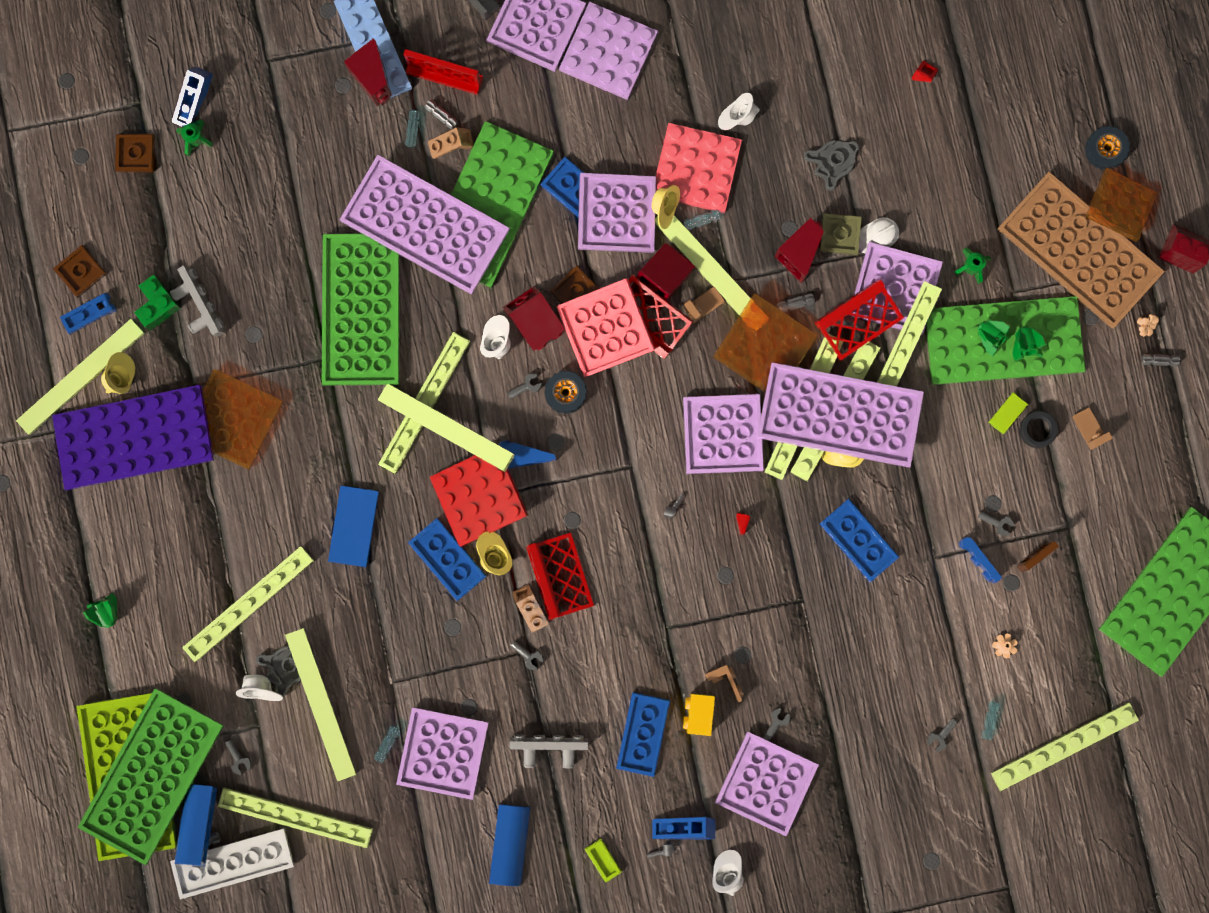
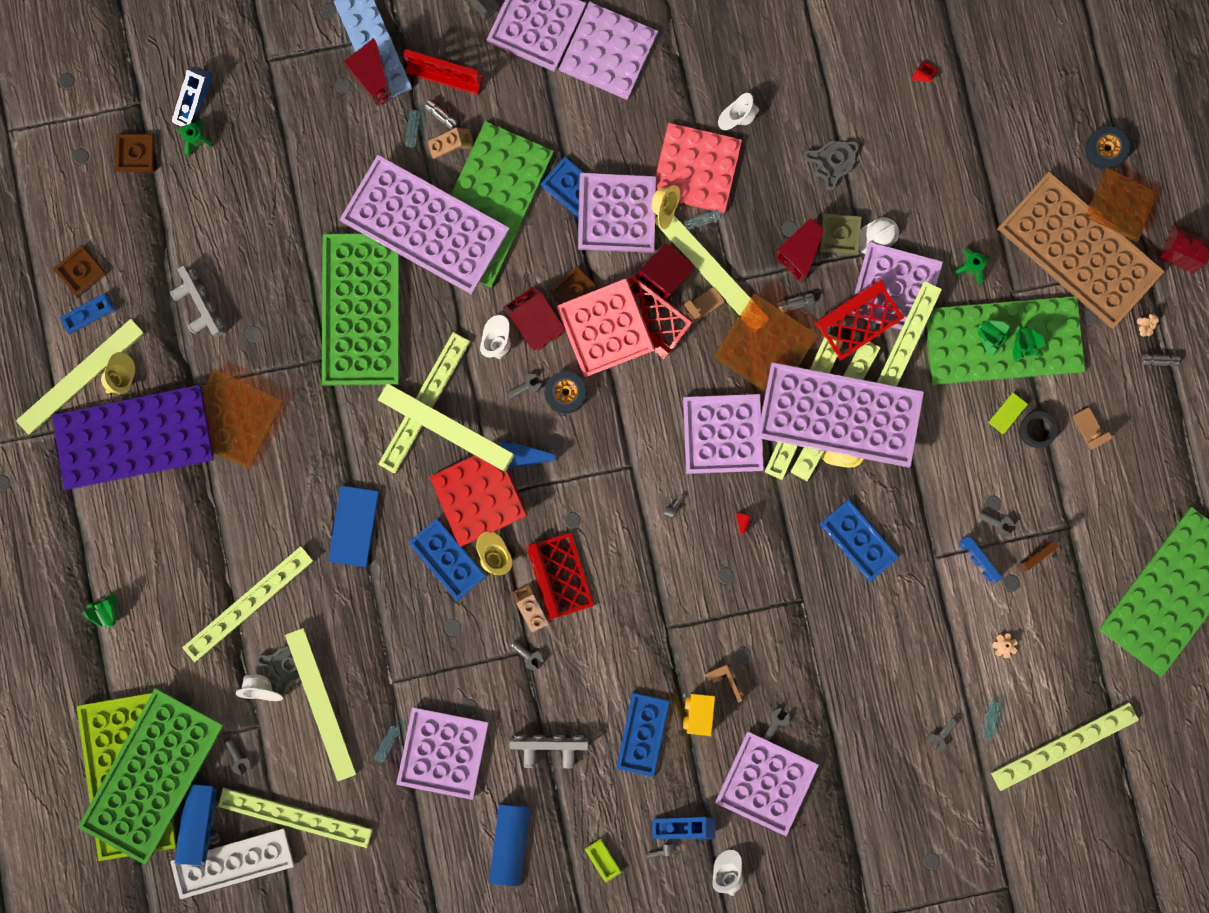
green brick [134,274,181,331] -> none

